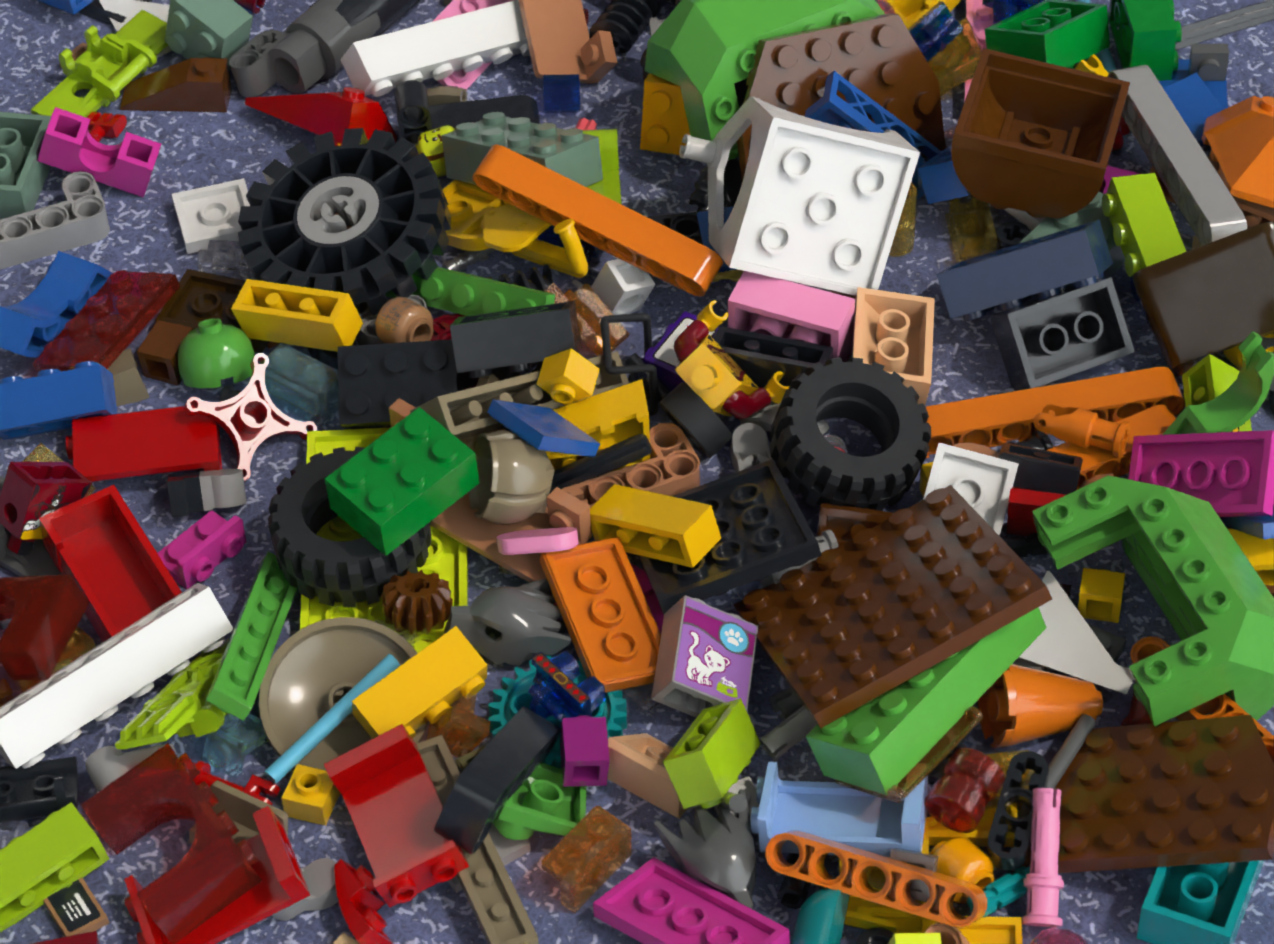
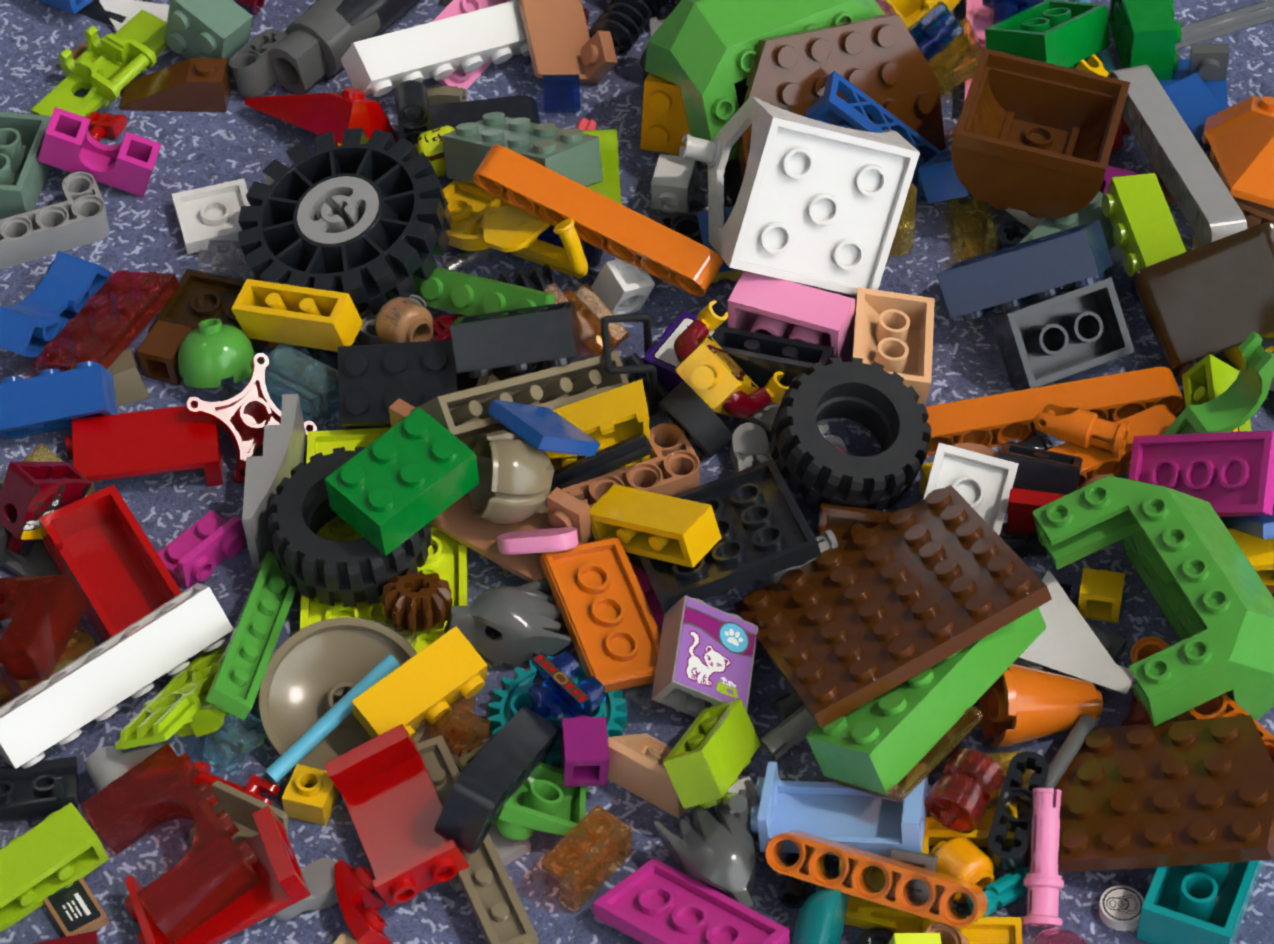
leg [167,469,247,517] -> none
yellow plate [536,348,600,405] -> none
none -> light grey slope [242,393,307,569]
none -> white brick [651,154,697,213]
none -> white tile [1099,885,1144,931]

